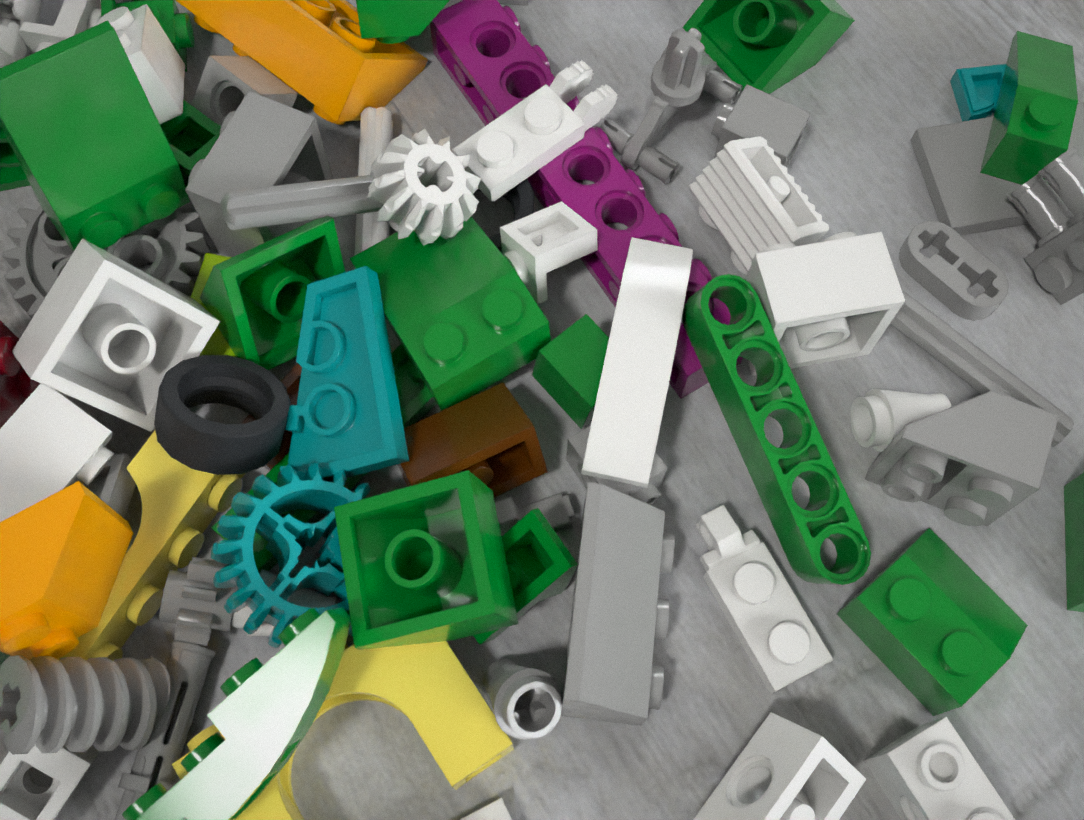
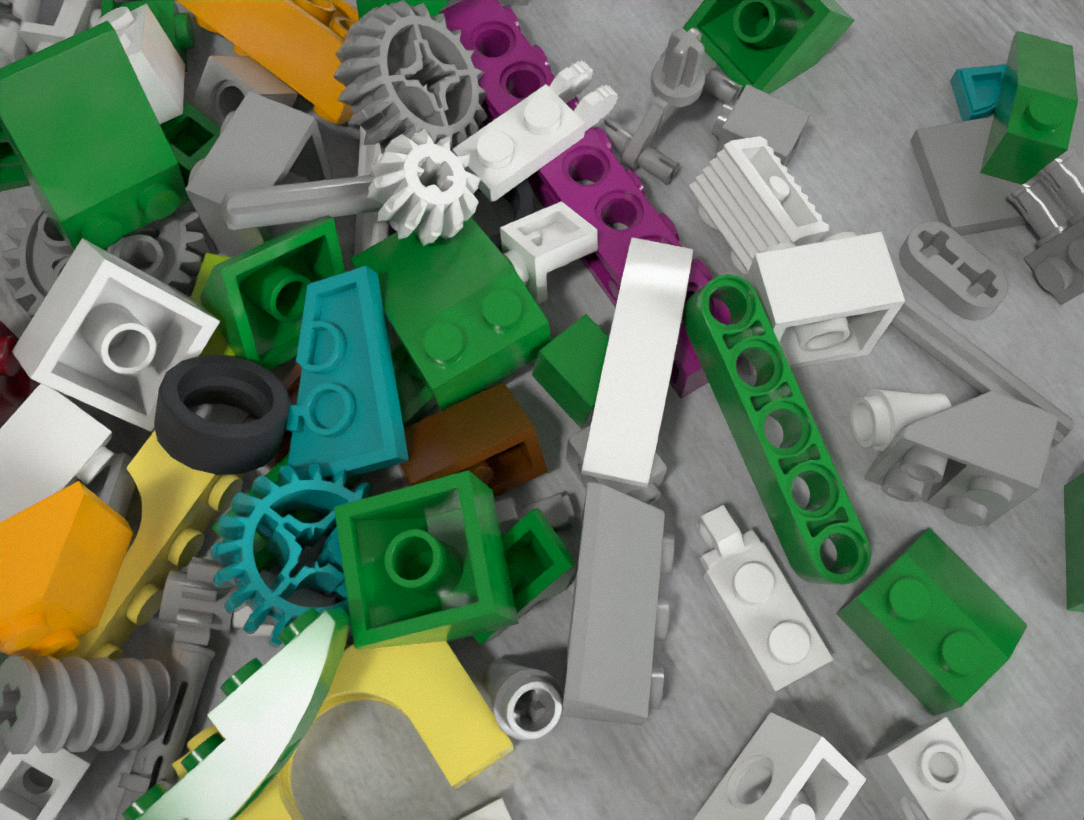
none -> light grey gear [333,0,488,154]

